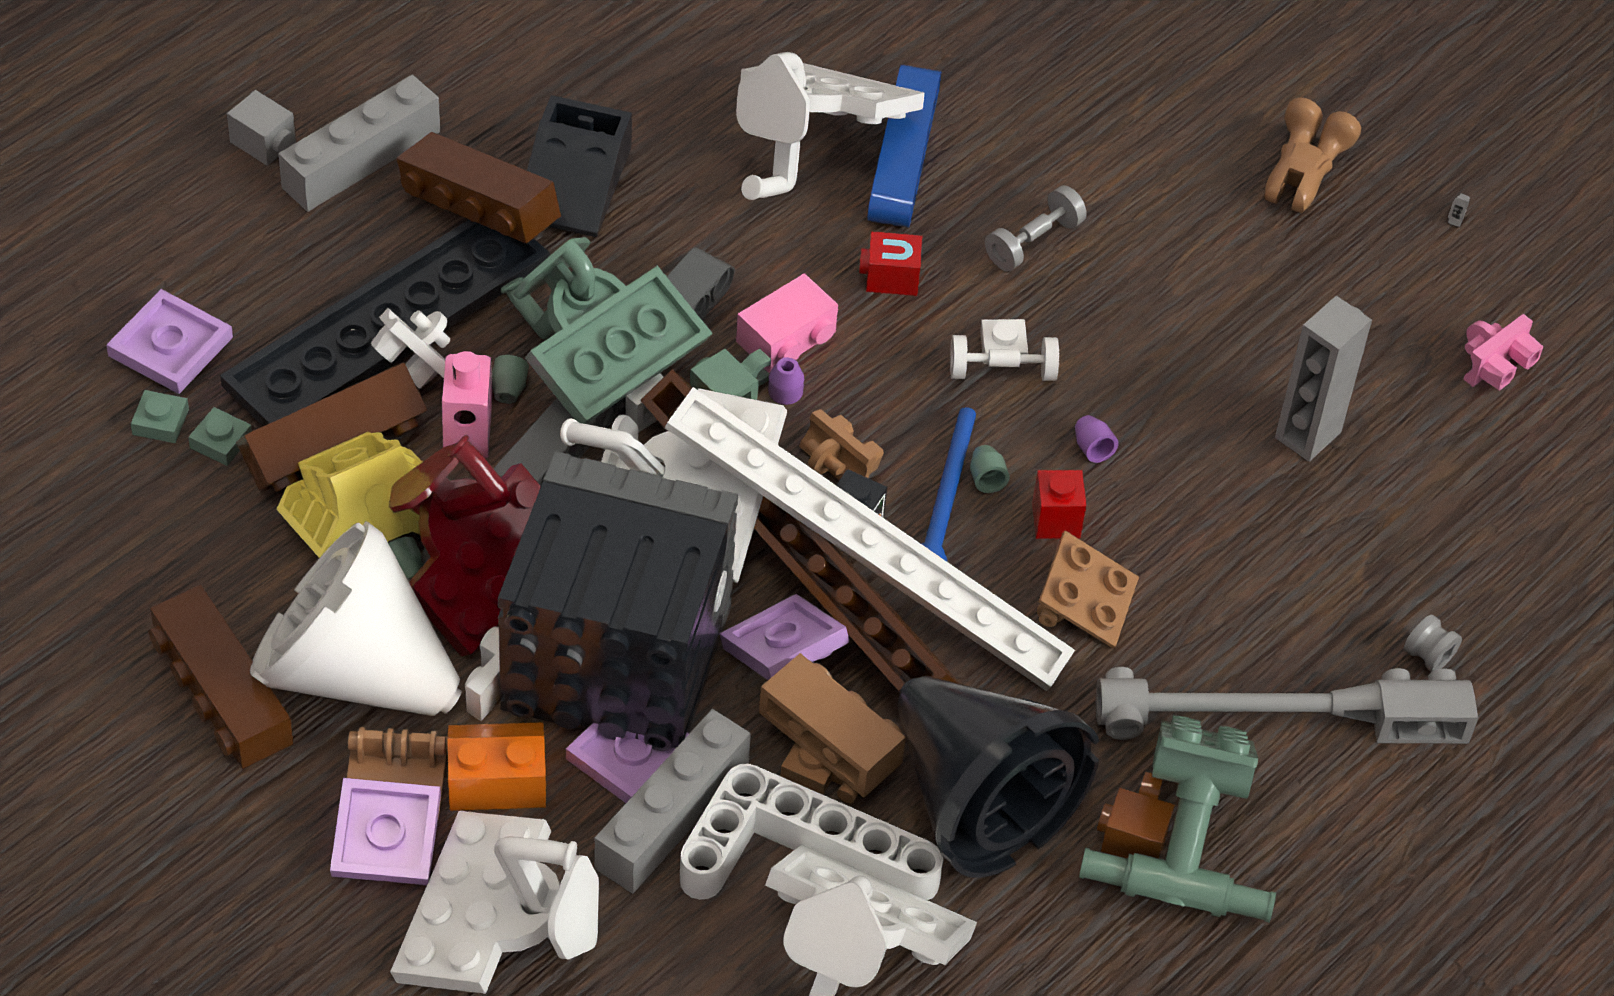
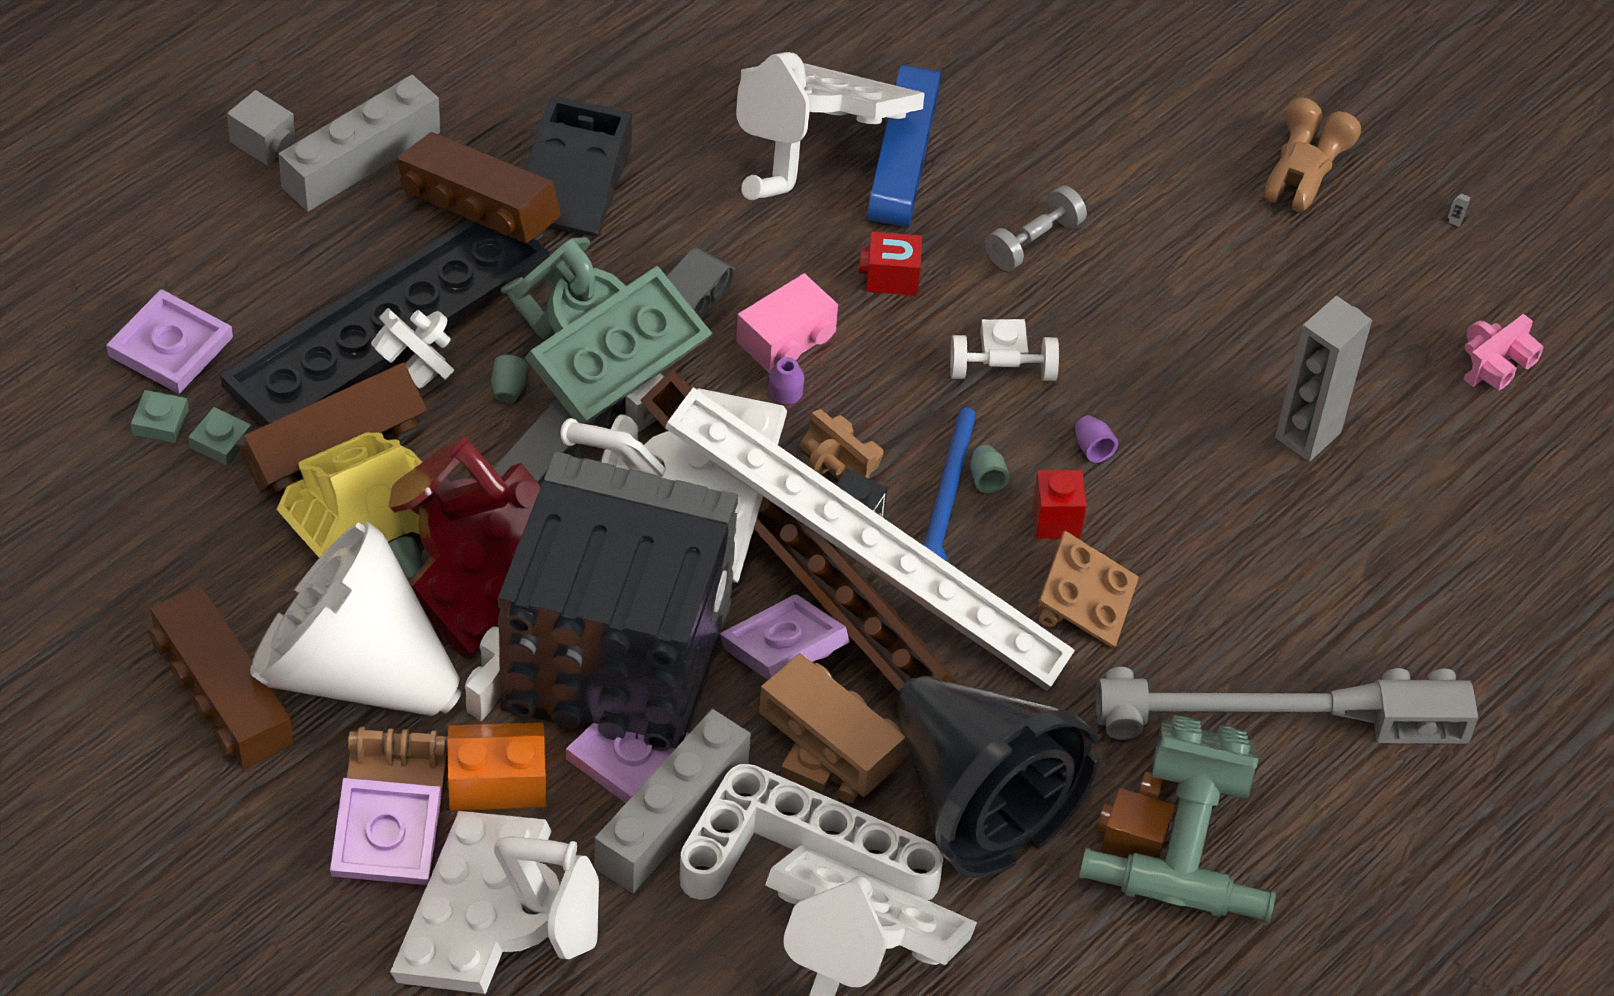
bright pink torso [442,351,493,458] -> none
sand green brick [690,348,771,400] -> none
light grey wheel [1404,615,1462,672] -> none

